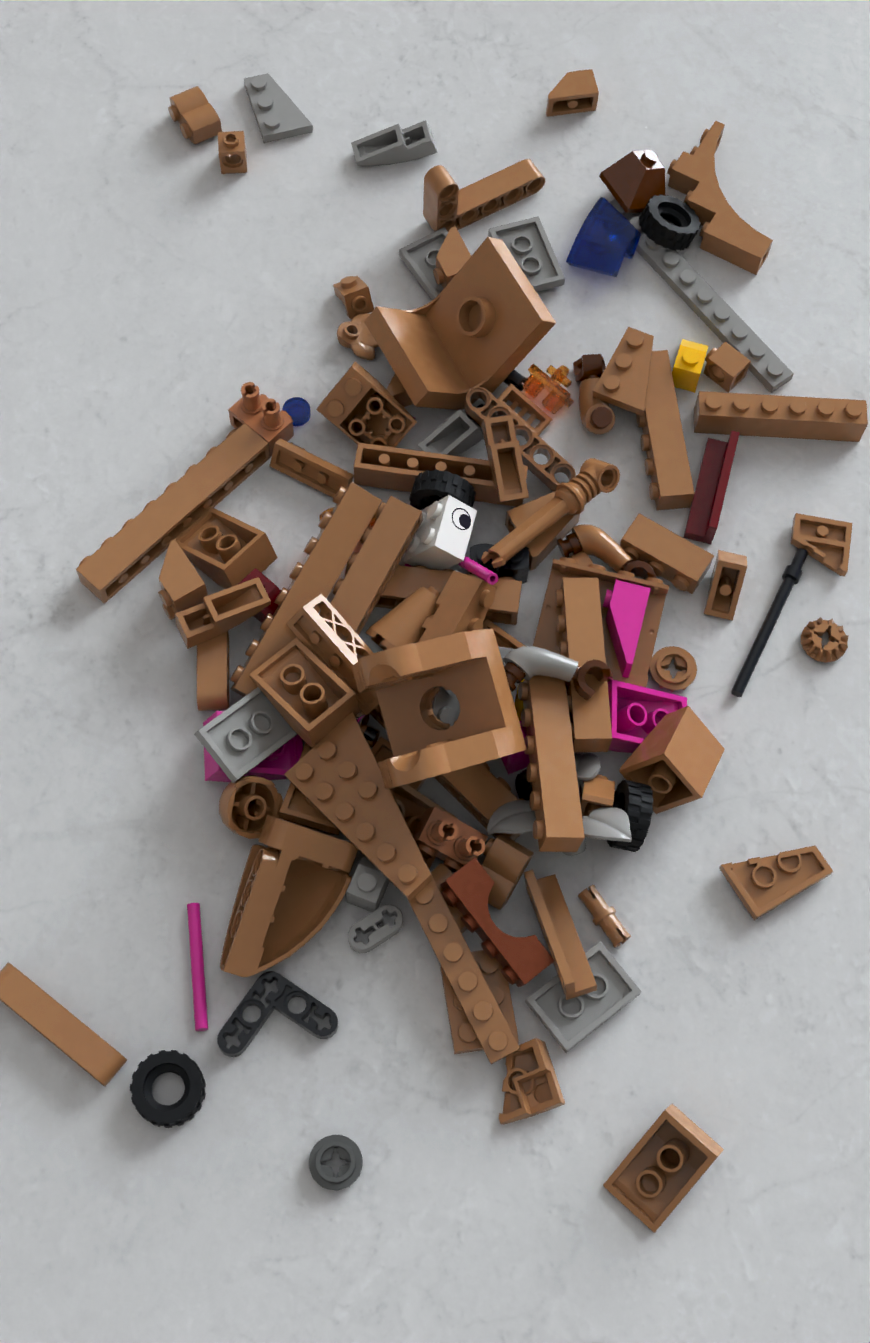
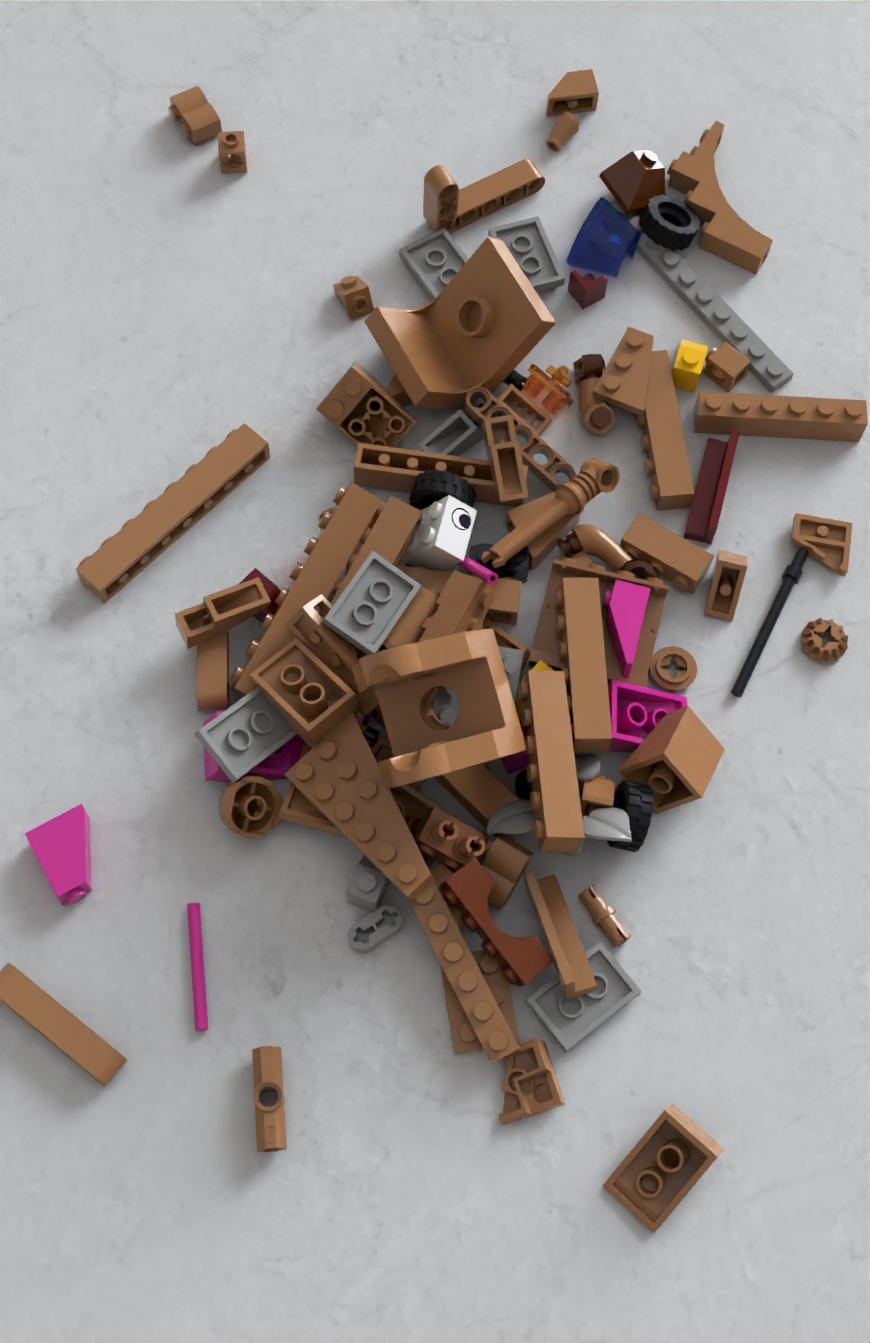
black tyre [130,1050,206,1128] -> none
medium nougat slope [158,539,208,620] -> none
medium nougat slope [175,507,278,589] -> none
black beam [217,971,338,1057] -> none
medium nougat panel [220,815,358,977] -> none
nougat brick [228,382,294,457] -> none
light grey wing [244,73,313,143] -> none
medium nougat hinge [270,438,354,498] -> none
clear blue tile [282,397,311,426] -> none
dark grey gear [309,1135,363,1191] -> none
medium nougat plate [337,313,379,360] -> none
light grey slope [351,120,437,166] -> none
medium nougat slope [433,226,471,288] -> none
piece [503,646,613,700] -> none
medium nougat wing [719,845,833,920] -> none
none -> dark pink slope [25,804,92,905]
none -> medium nougat piece [252,1046,287,1152]
none -> light grey plate [322,550,422,655]
none -> medium nougat cone [546,112,580,152]
none -> dark red panel [568,270,608,309]

